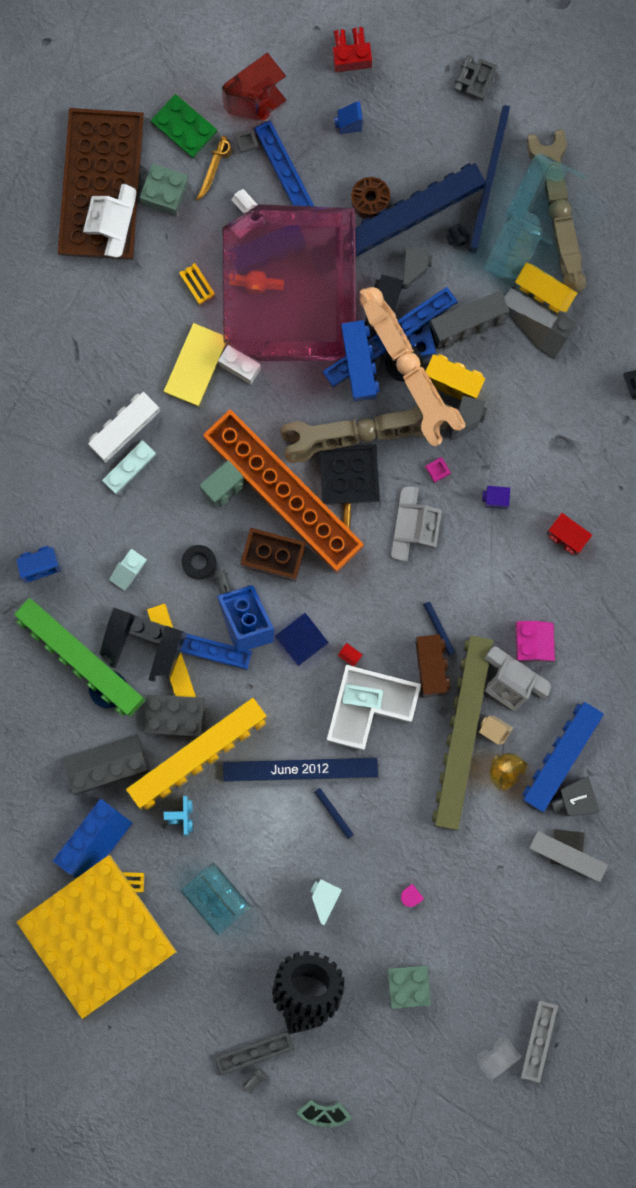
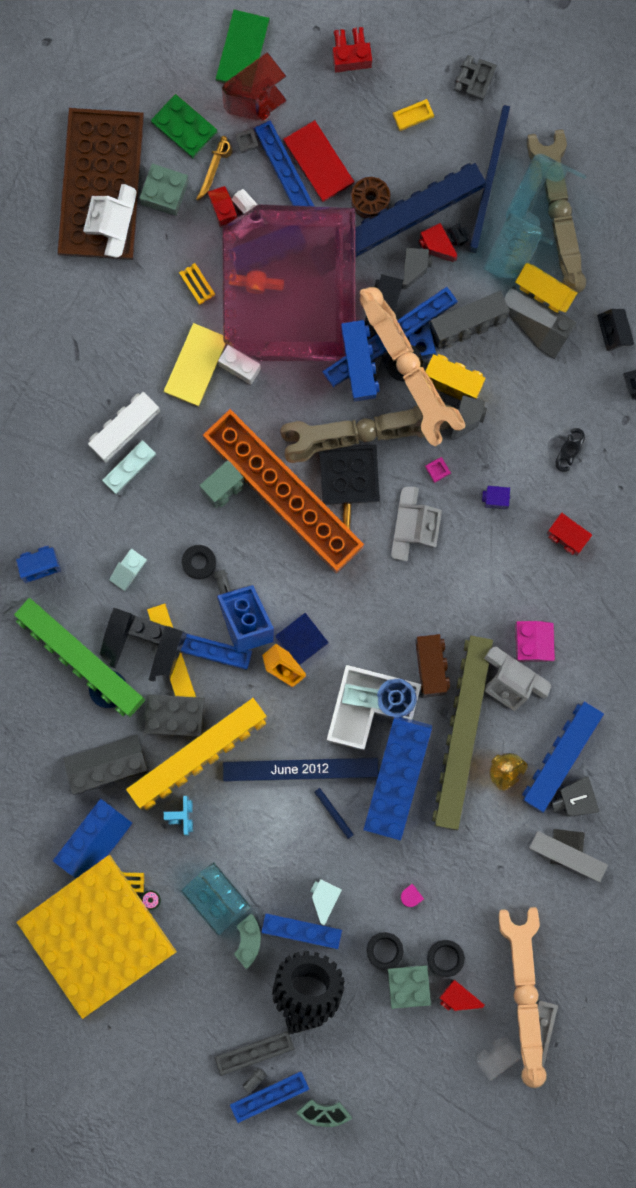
reddish brown brick [240,527,306,582] -> none
blue slope [334,101,363,134] -> none
red piece [337,643,363,667] -> none
dark blue bar [423,601,456,656] -> none
tan brick [479,716,513,745] -> none
none -> tile [141,890,161,910]
none -> red slope [207,186,237,227]
none -> green tile [216,10,270,90]
none -> blue plate [230,1071,310,1123]
none -> sand green brick [234,914,261,969]
none -> blue brick [261,913,342,949]
none -> light orange slope [262,644,306,687]
none -> red tile [283,120,354,203]
none -> blue brick [363,716,432,840]
none -> black tyre [366,932,404,970]
none -> medium blue cylinder [377,679,417,717]
none -> yellow tile [392,99,434,131]
none -> red slope [418,223,458,262]
none -> black tyre [427,940,465,977]
none -> red slope [439,979,485,1011]
none -> light nougat piece [499,907,547,1088]
none -> black piece [555,428,585,472]
none -> black panel [597,309,634,351]

